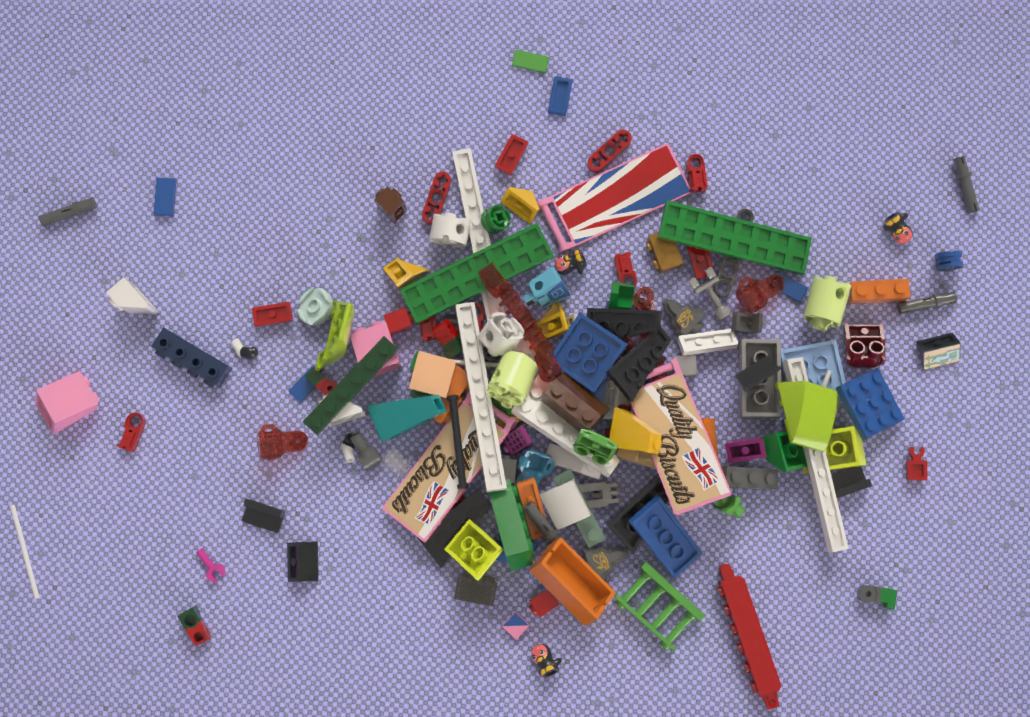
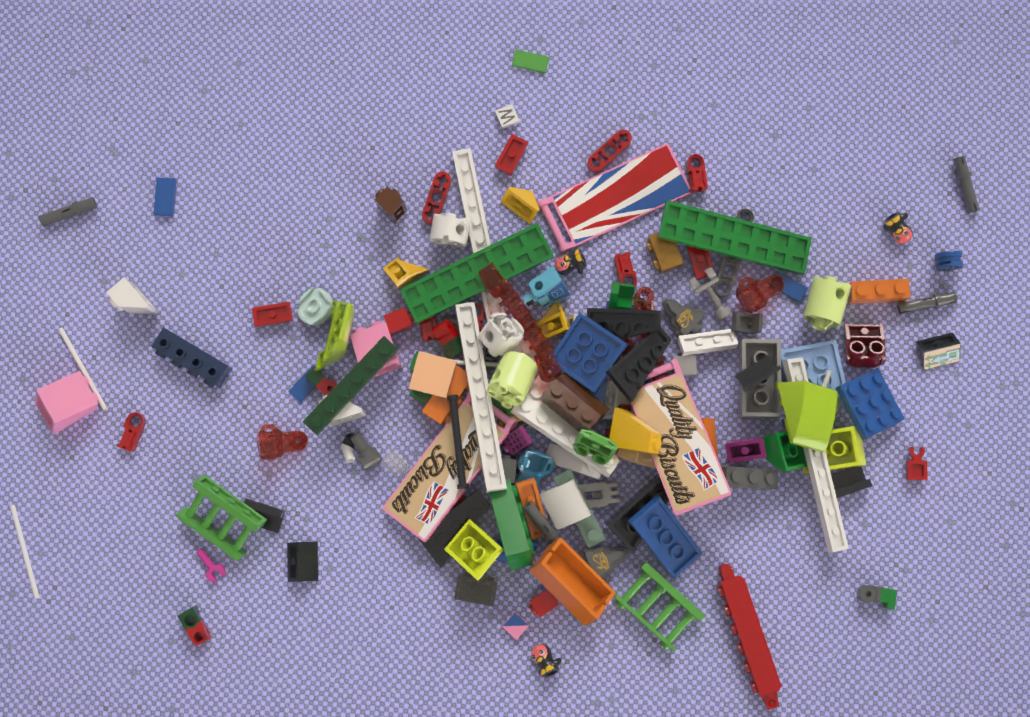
black arm [231,338,258,359] -> none
teal slope [367,394,446,442] -> none
green wheel [481,204,511,234] -> none
blue tile [548,76,573,117] -> none
bright green hips [713,495,745,518] -> none
none -> white axle [58,328,108,411]
none -> bright green fence [175,474,267,561]
none -> white tile [495,104,519,129]

